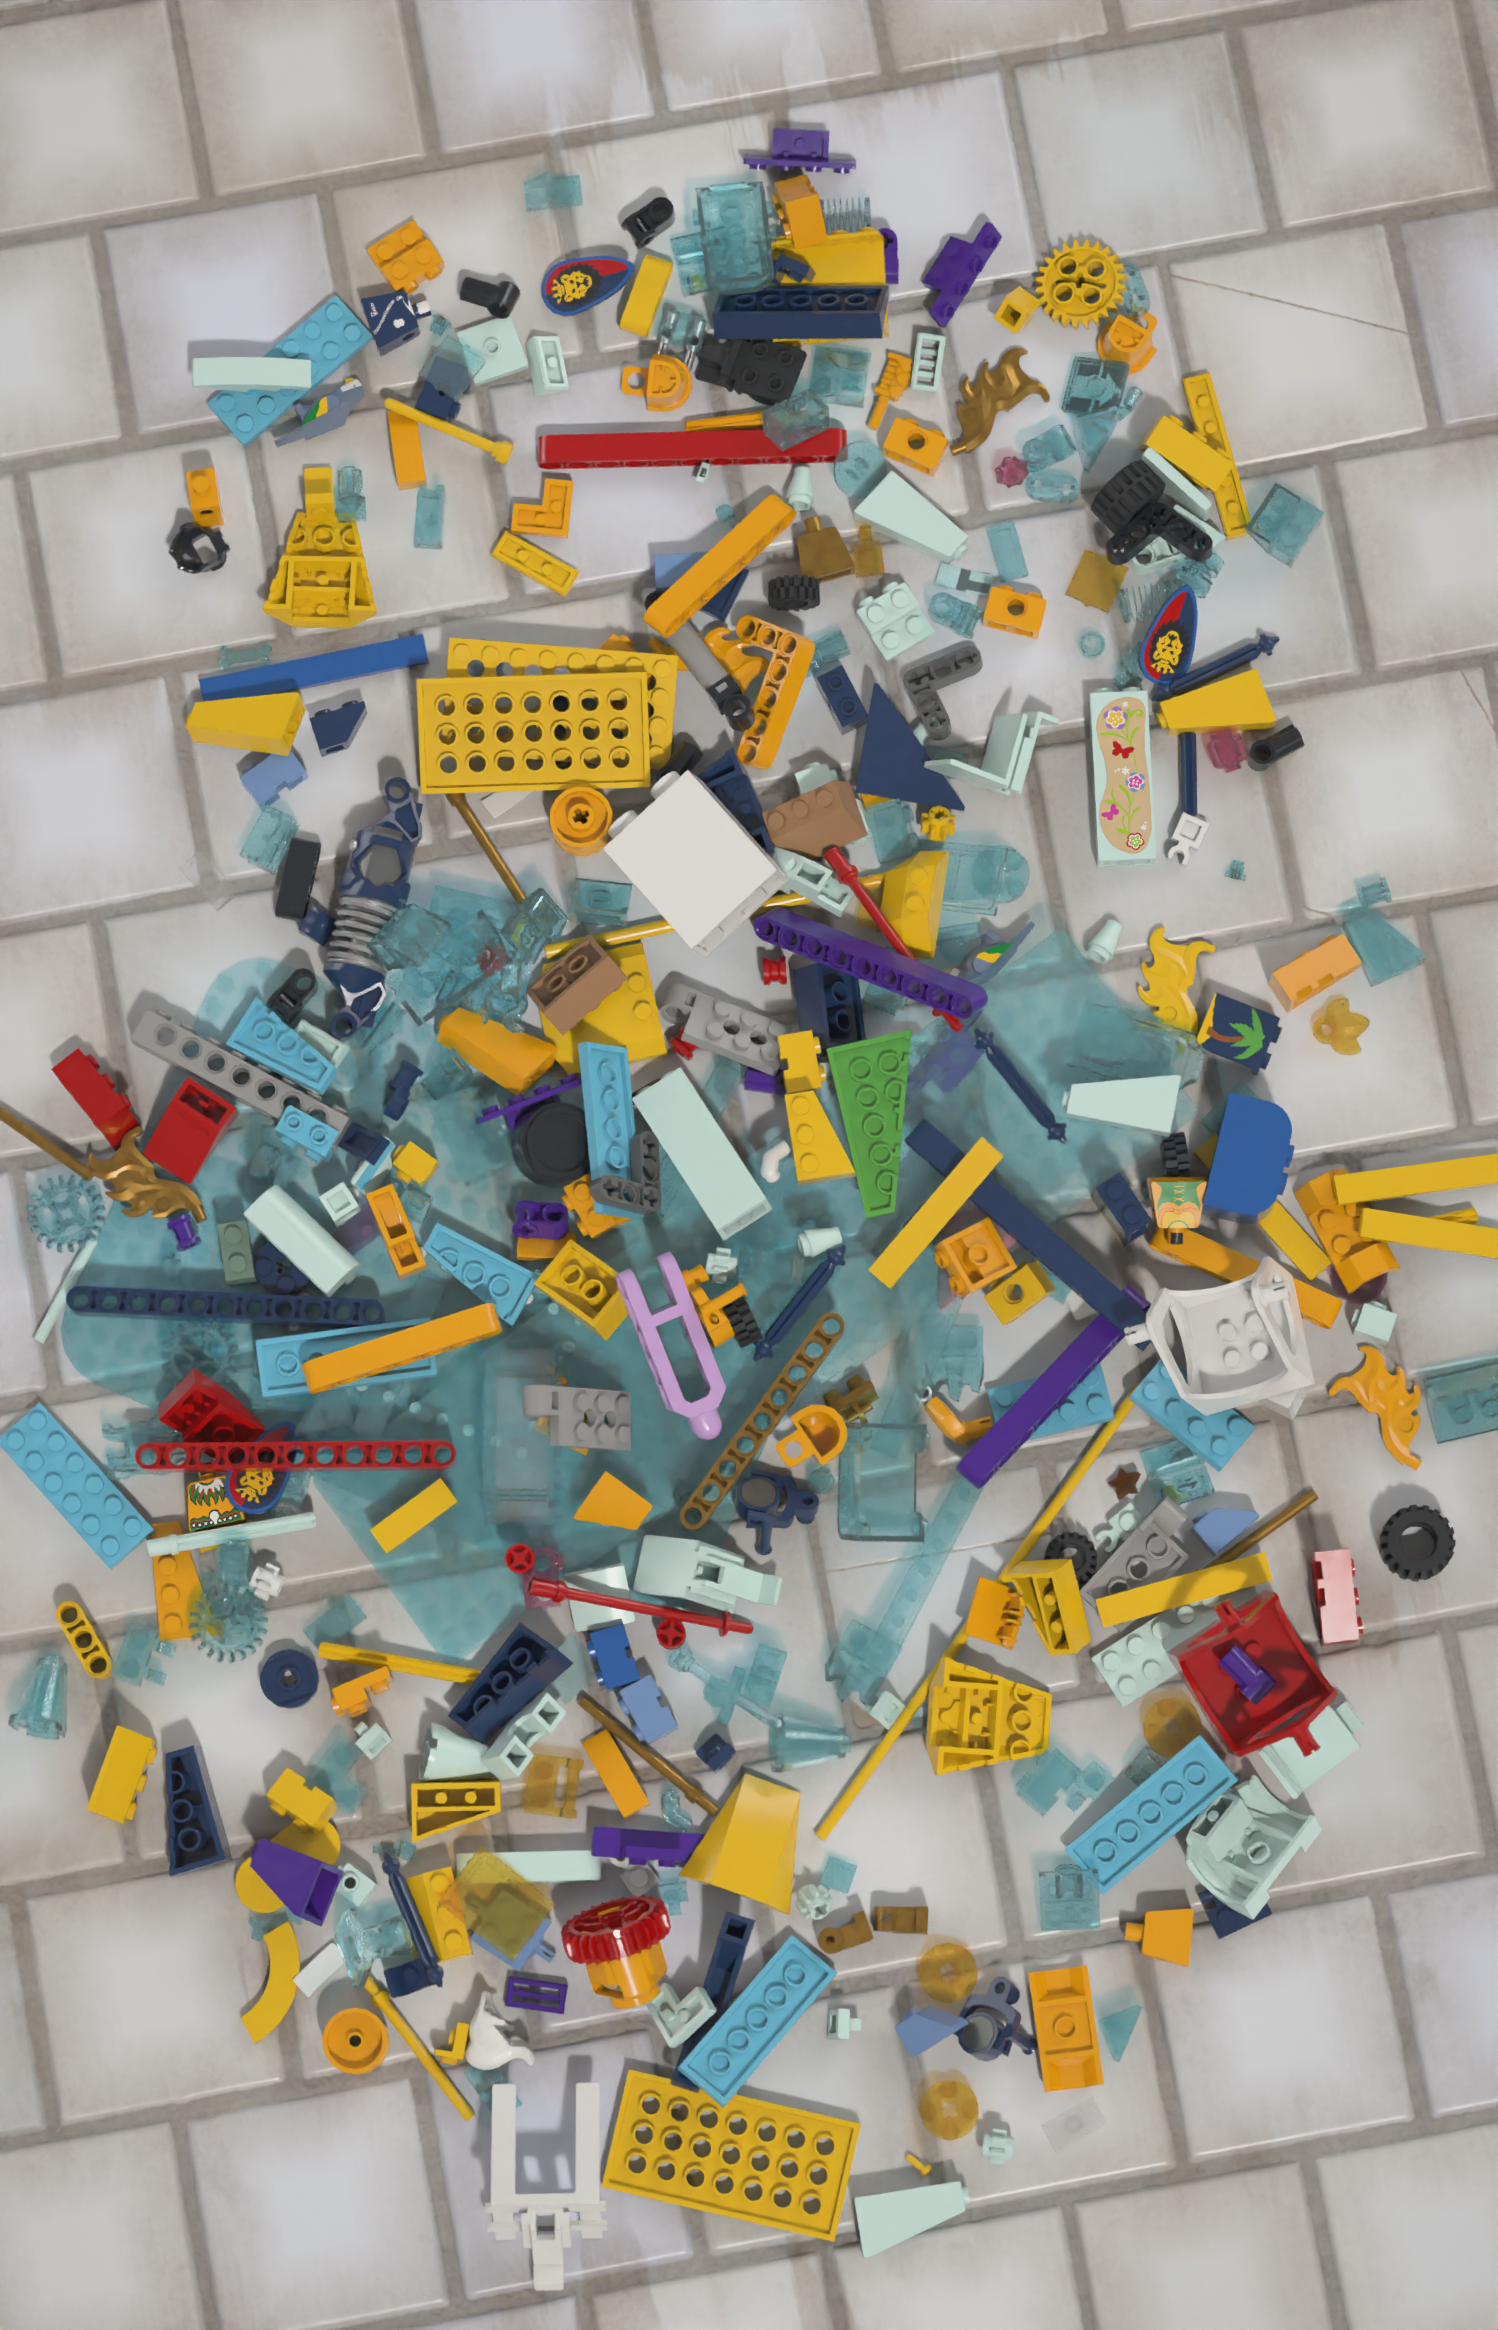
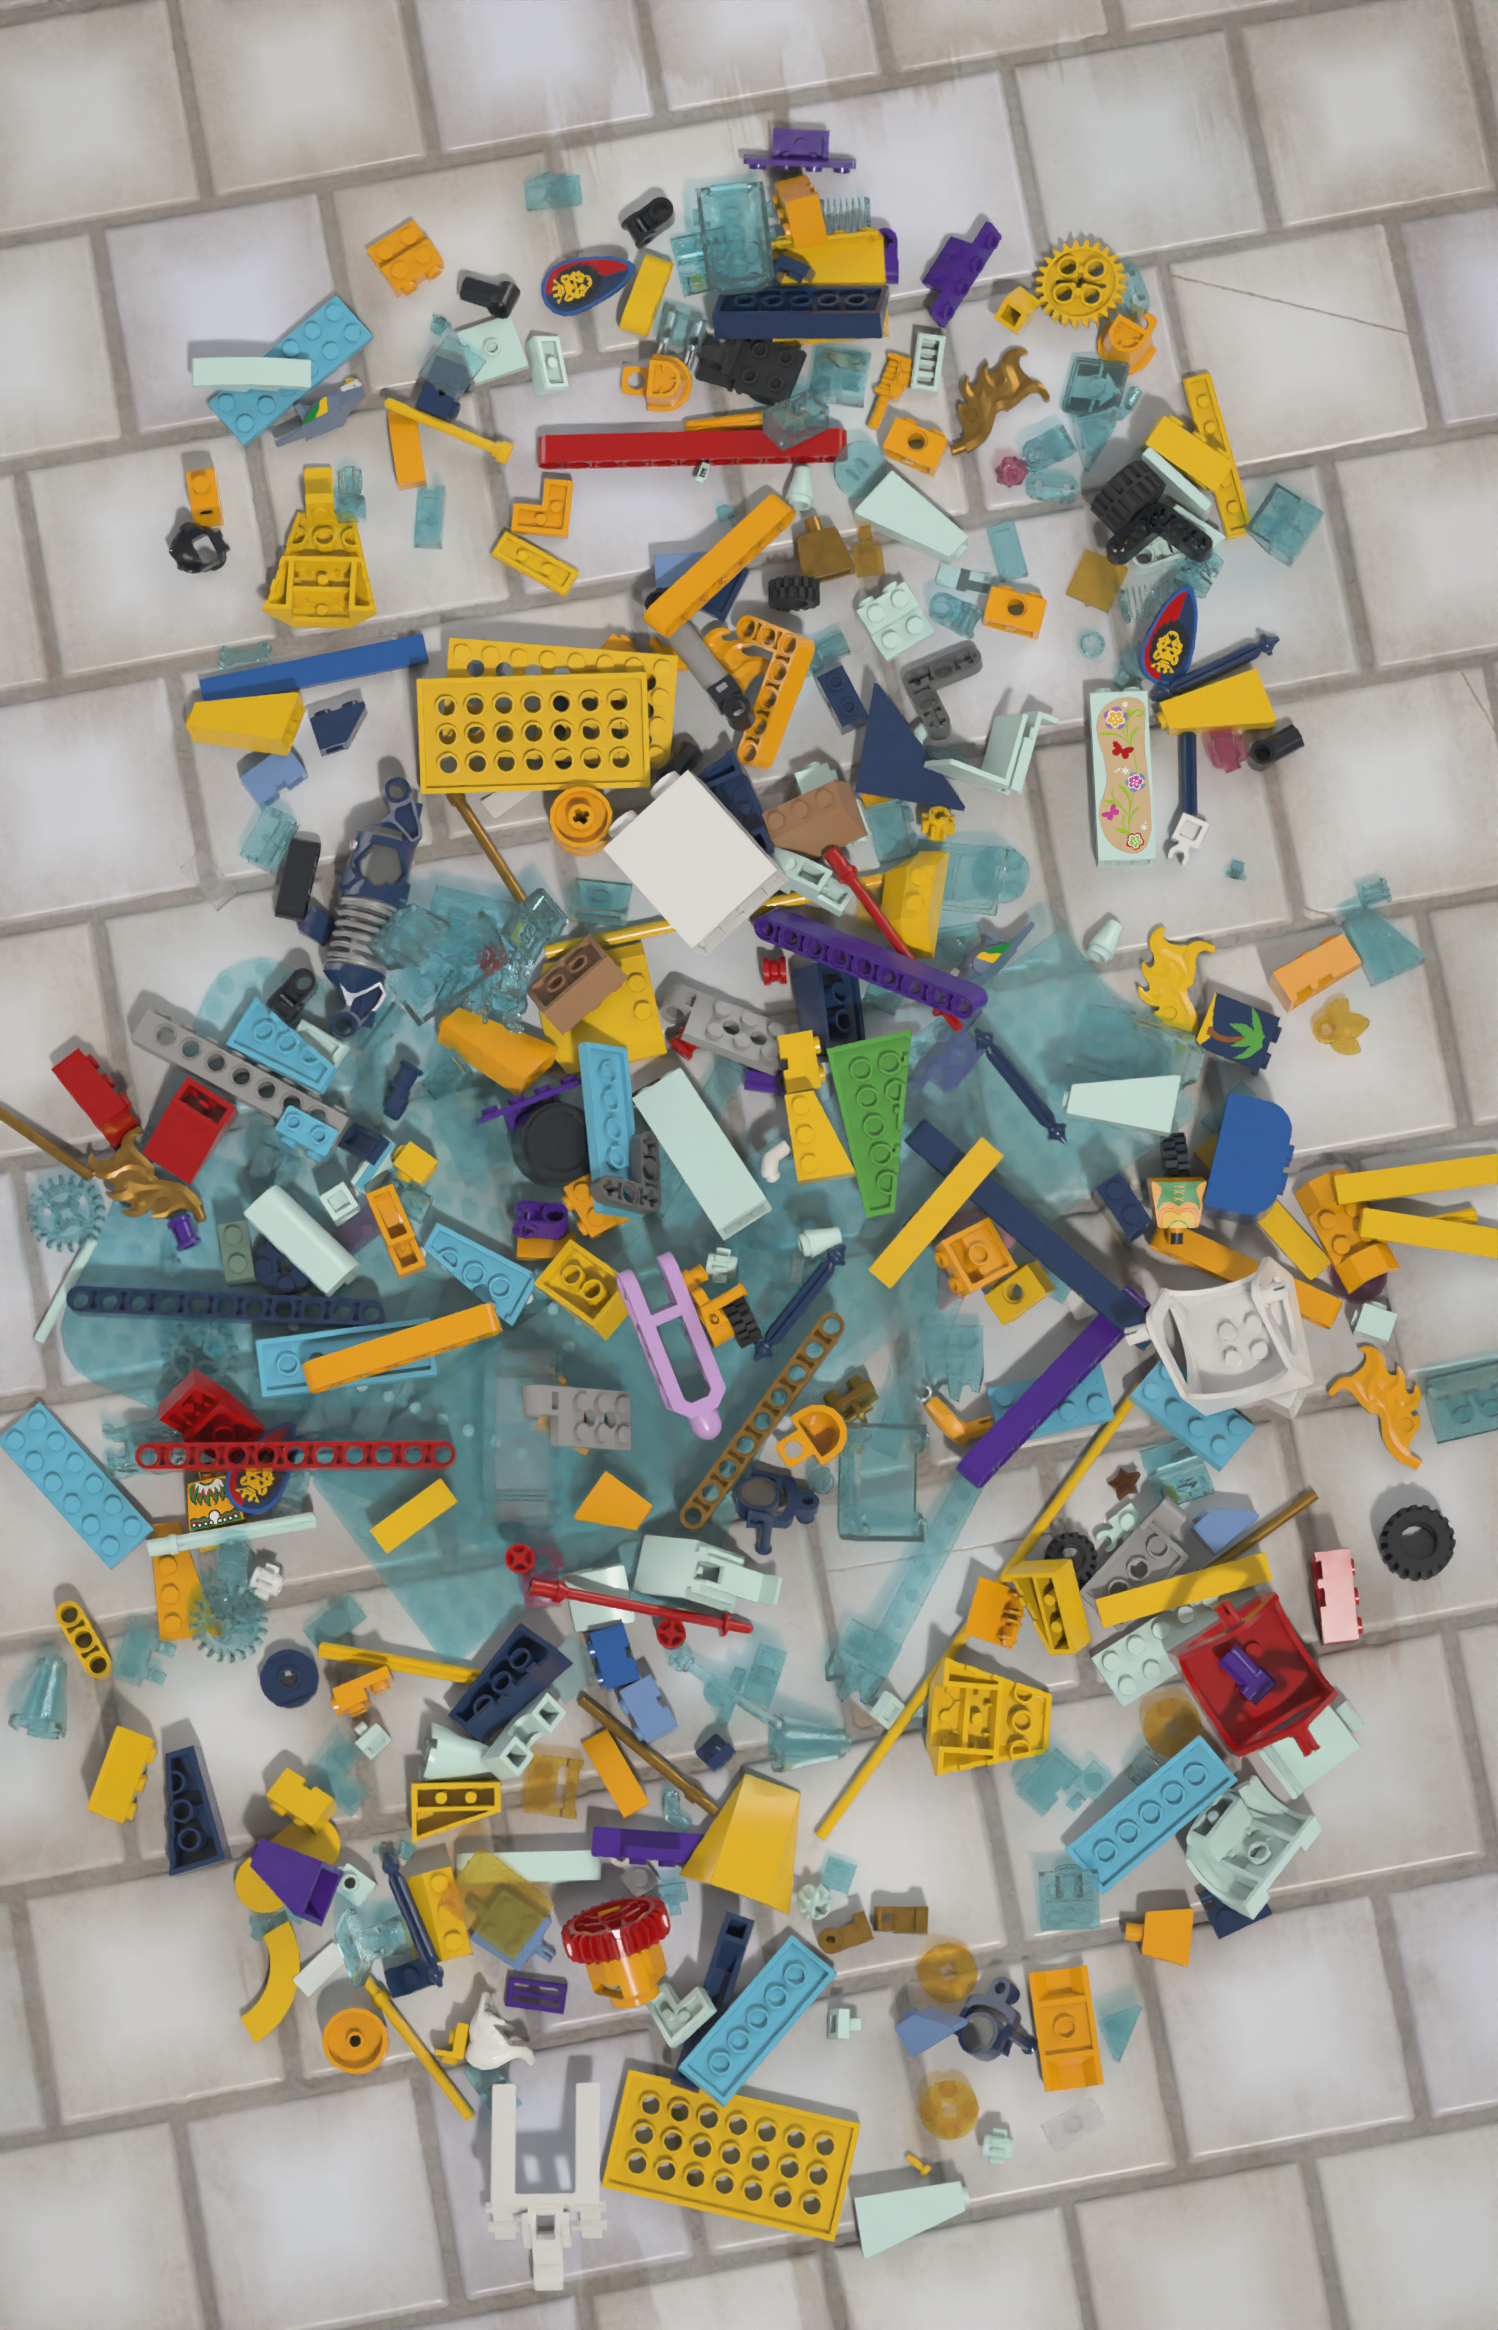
dark blue torso [360,291,432,356] -> none

